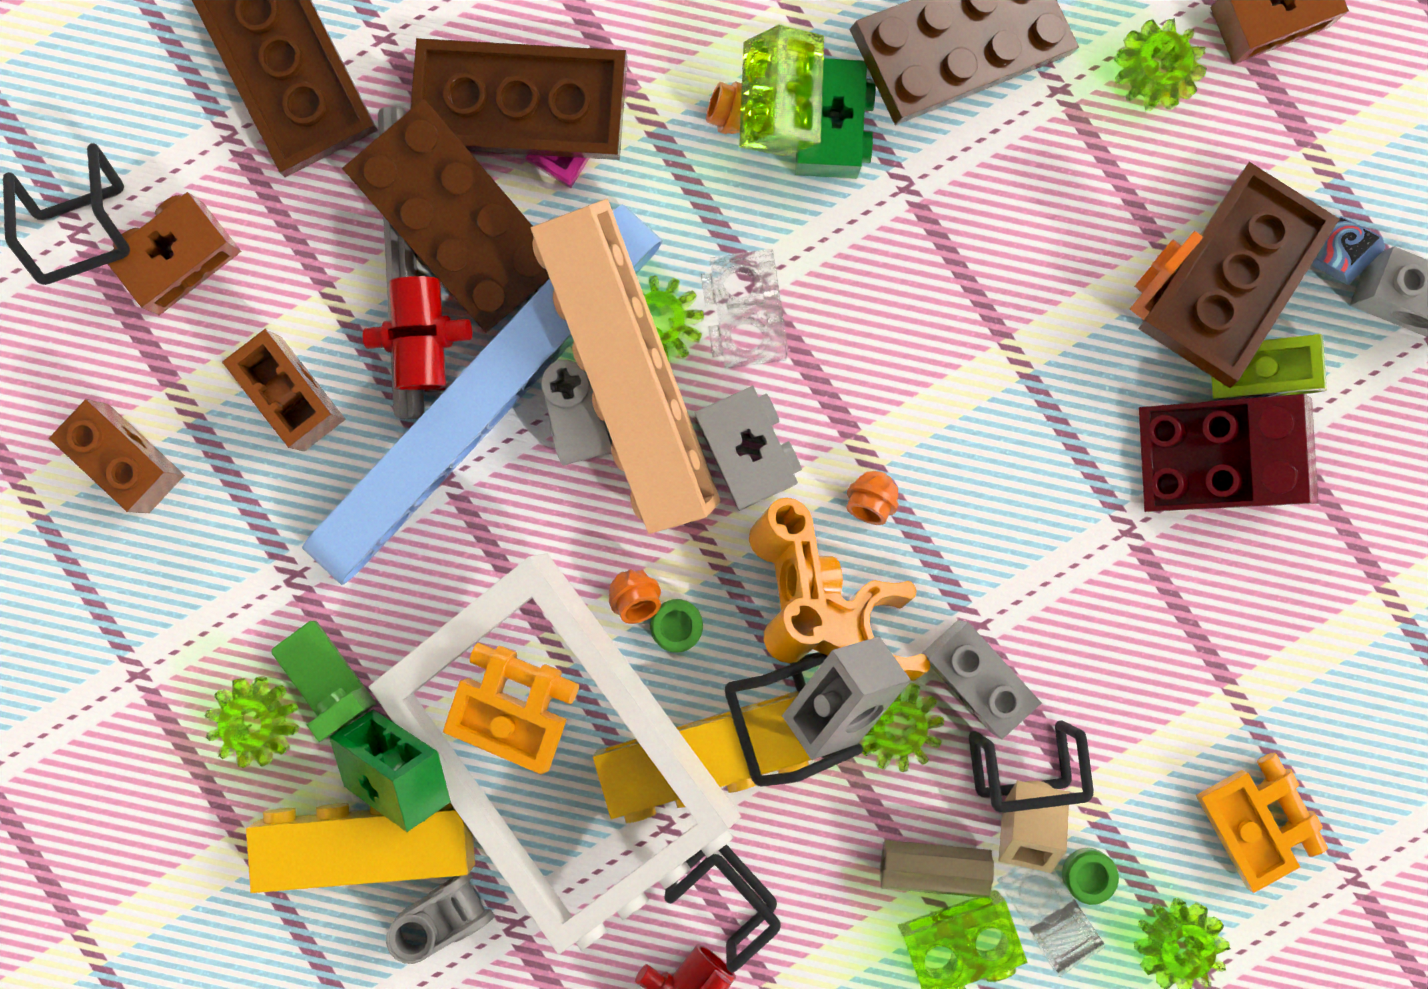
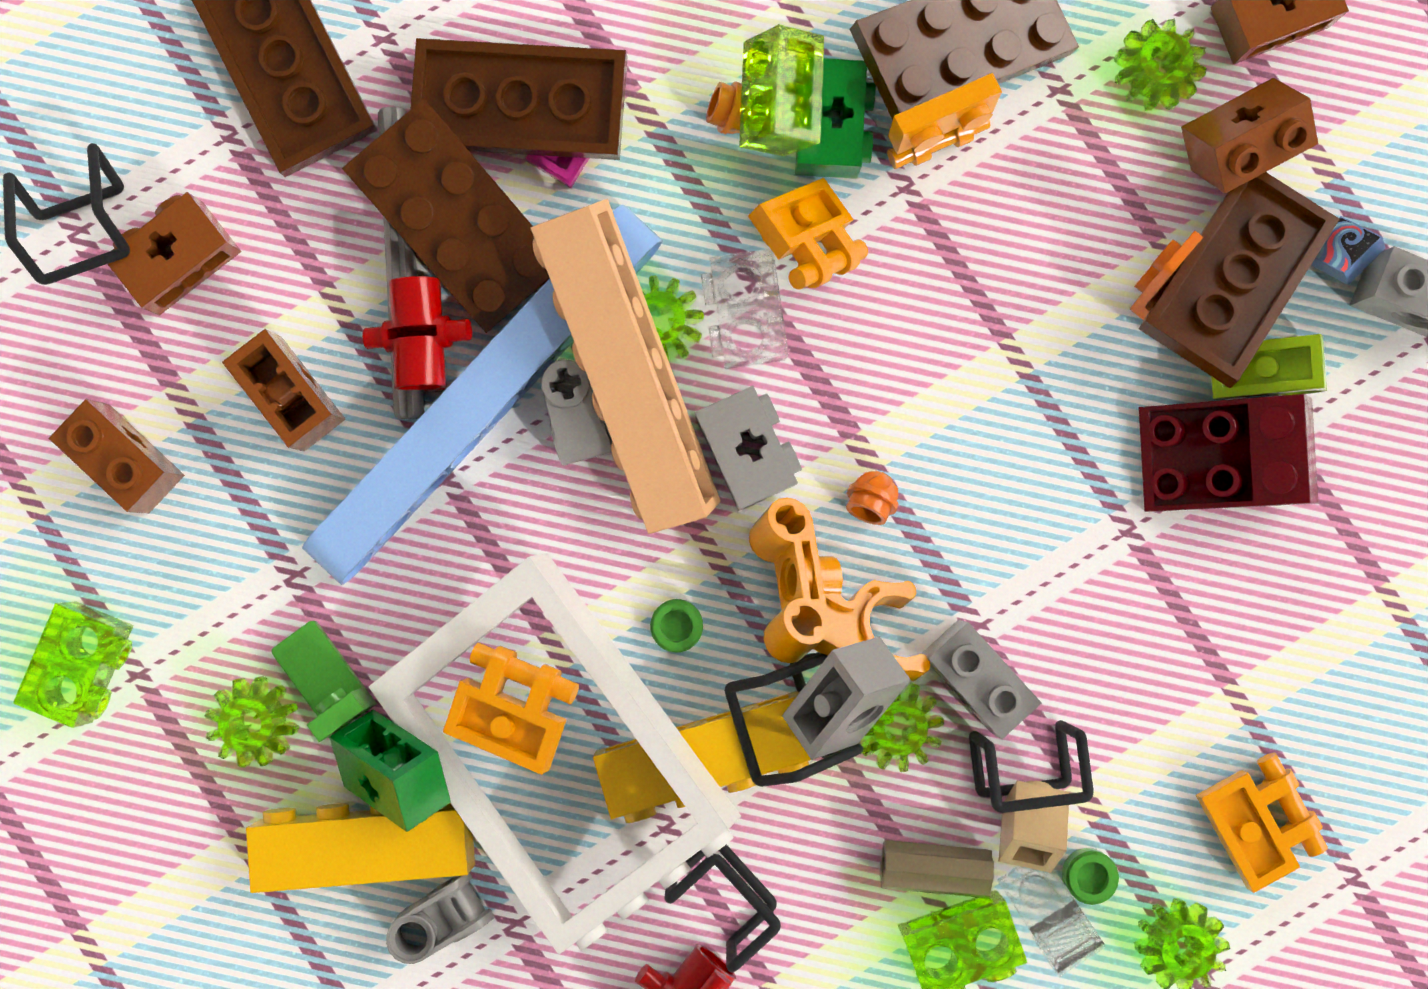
orange plate [609,569,661,624] -> none
none -> clear neon green brick [13,601,134,728]
none -> light orange plate [748,178,868,290]
none -> light orange plate [887,73,1002,169]
none -> dark orange brick [1181,77,1319,194]

